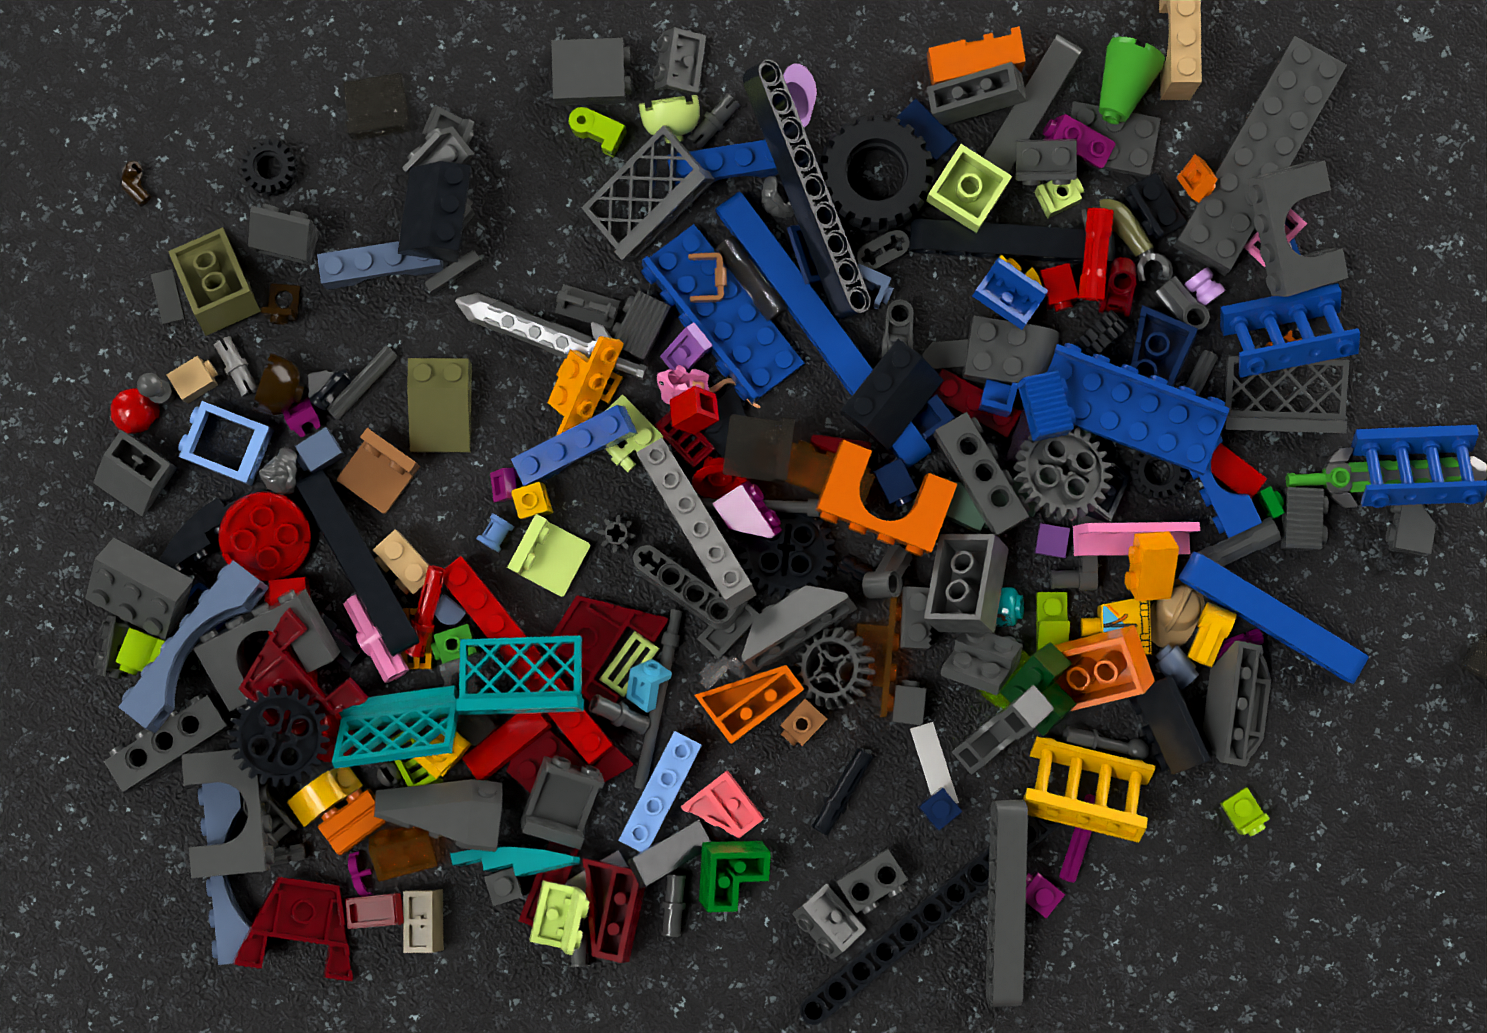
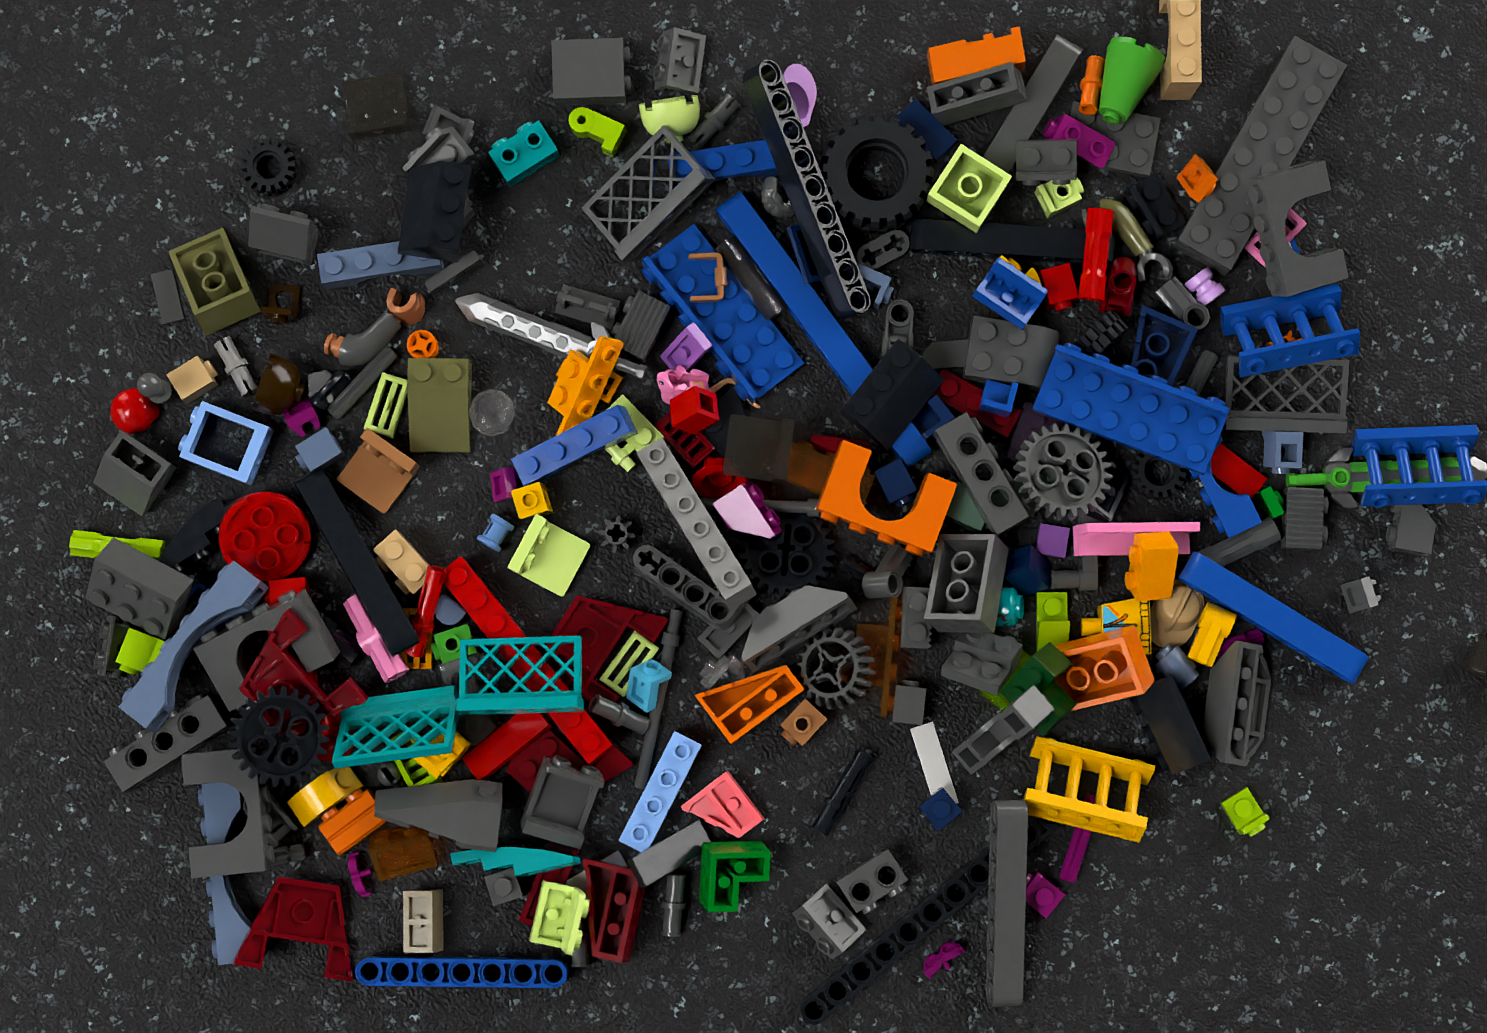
dark brown arm [121,161,151,206] -> none
dark grey piece [259,447,297,496] -> none
tile [345,893,404,929] -> none
blue brick [1017,370,1076,442] -> none
dark grey pin [1062,726,1149,761] -> none
none -> lime axle [69,530,166,561]
none -> piece [324,288,425,367]
none -> blue beam [355,956,569,988]
none -> yellowish green tile [363,372,408,439]
none -> orange wheel [407,330,439,358]
none -> clear hair [469,388,515,437]
none -> teal brick [488,120,560,188]
none -> magenta piece [923,942,966,980]
none -> dark blue panel [1004,544,1051,596]
none -> orange pin [1078,55,1105,115]
none -> sand blue brick [1262,431,1303,474]
none -> dark grey tile [1340,576,1381,614]

